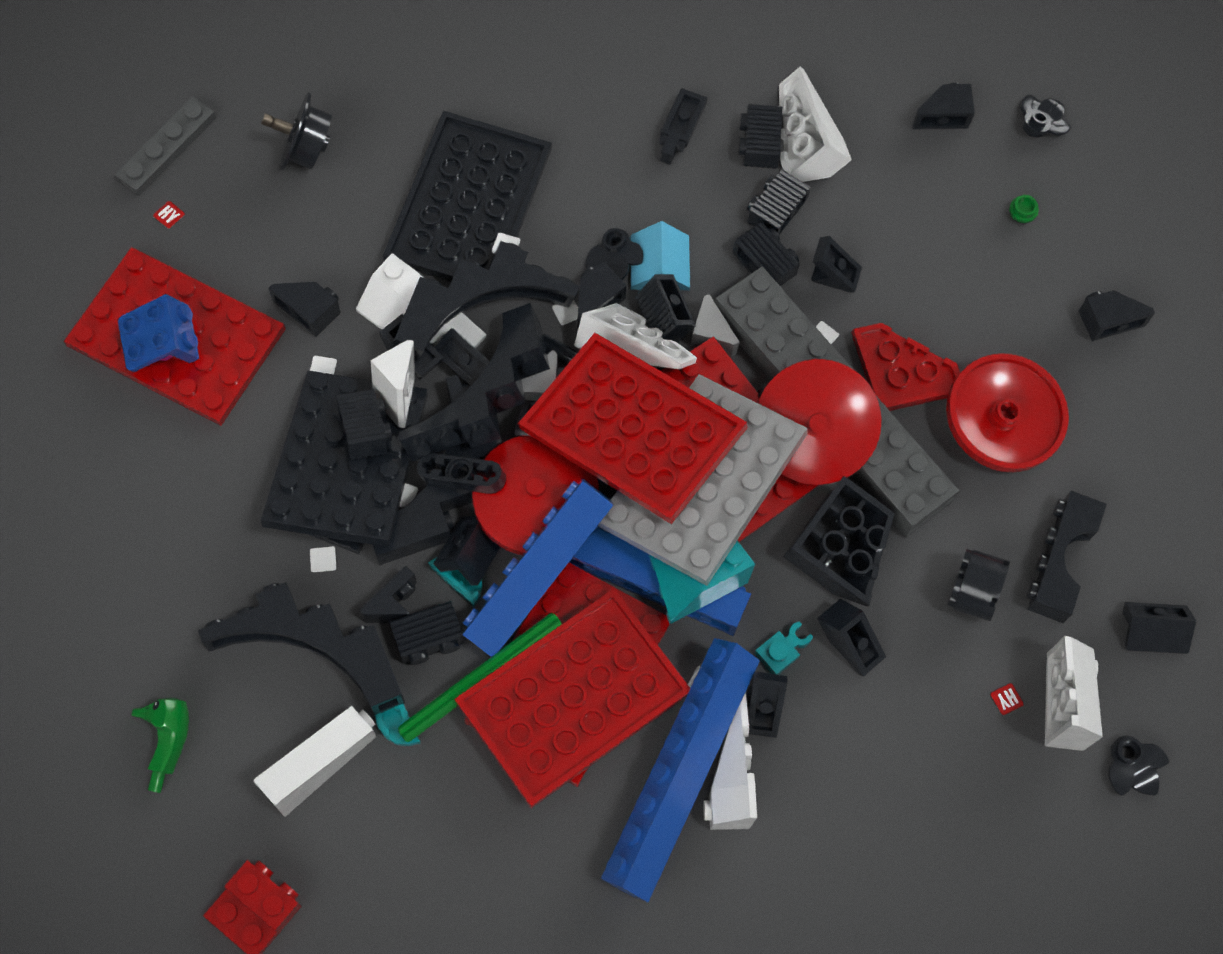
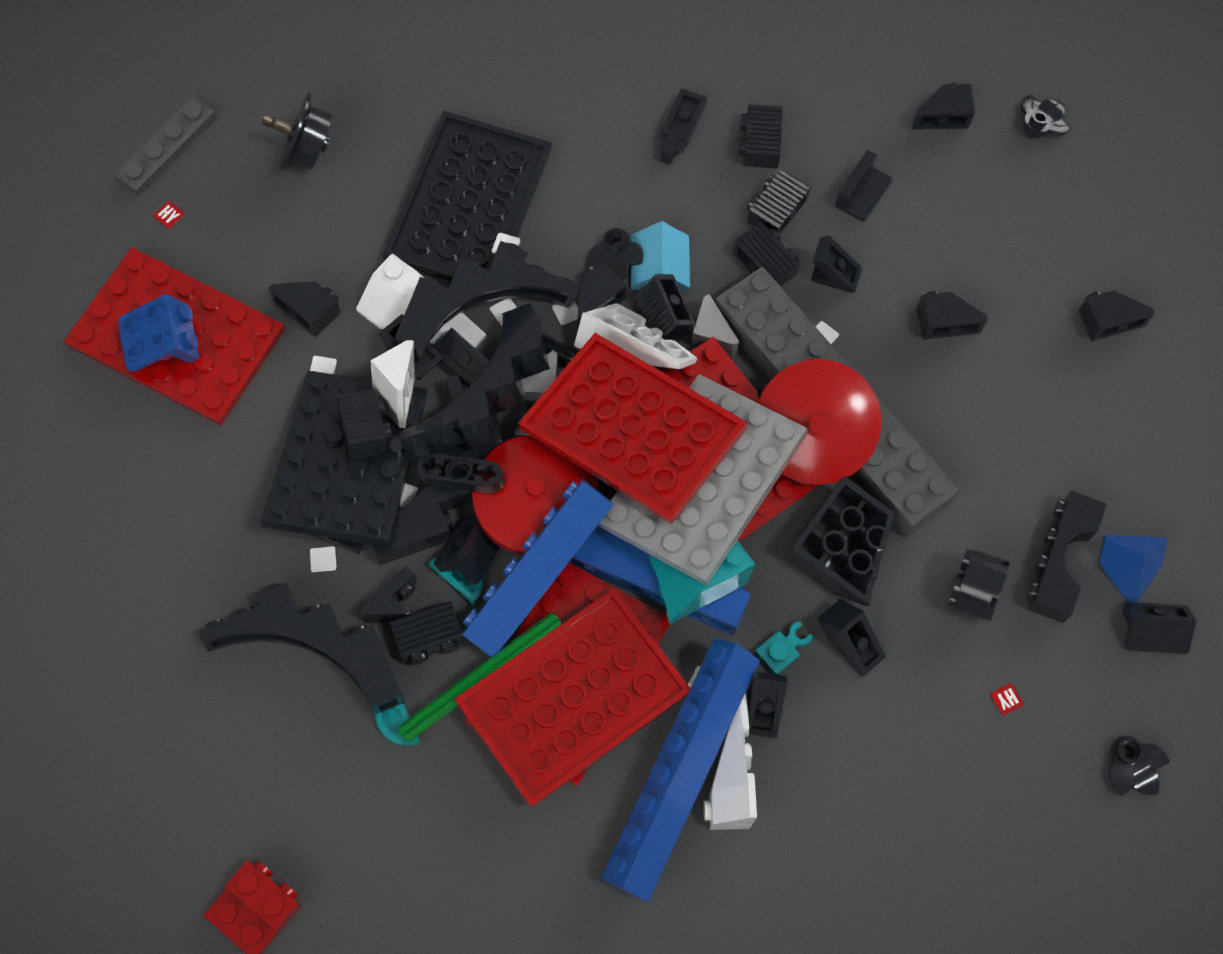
green animal [131,698,189,793] -> none
white slope [253,706,376,817] -> none
white wedge [779,67,852,182] -> none
red plate [852,323,960,411] -> none
red dish [946,353,1069,472] -> none
green plate [1009,195,1039,223] -> none
white wedge [1045,636,1103,751] -> none
none -> white sticker [490,298,517,325]
none -> black panel [835,149,892,222]
none -> black slope [916,291,988,340]
none -> blue slope [1098,535,1168,602]

